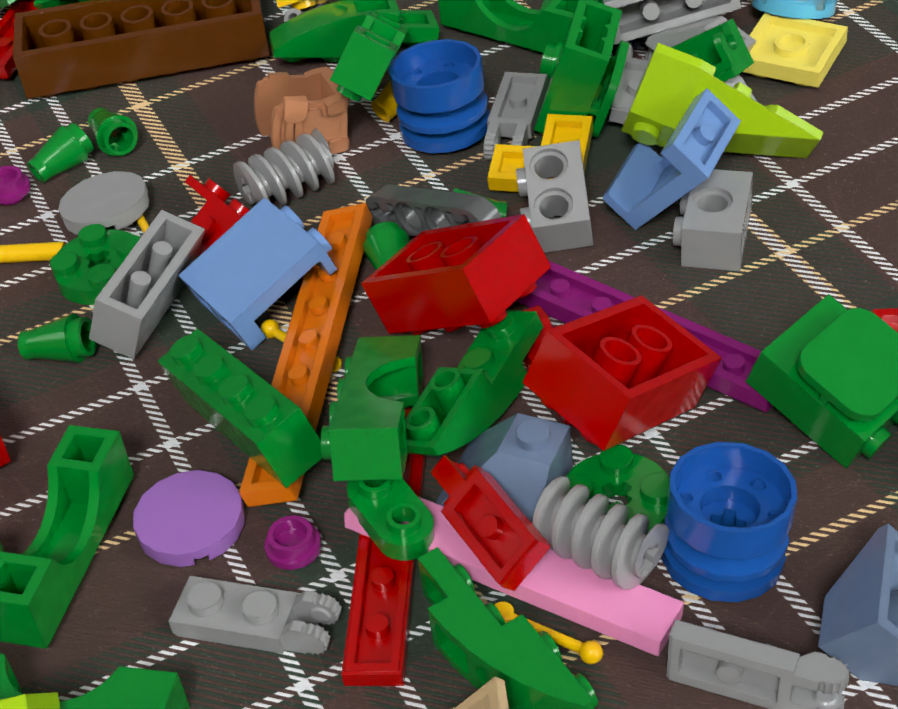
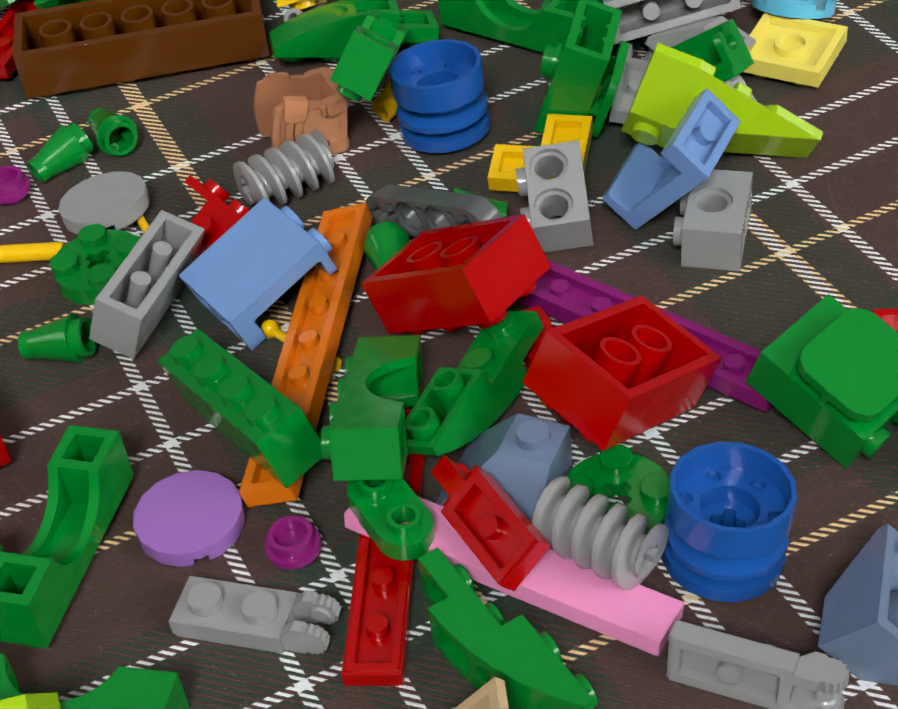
light grey hinge [483,72,548,160] -> none
yellow hinge [494,602,603,665] -> none

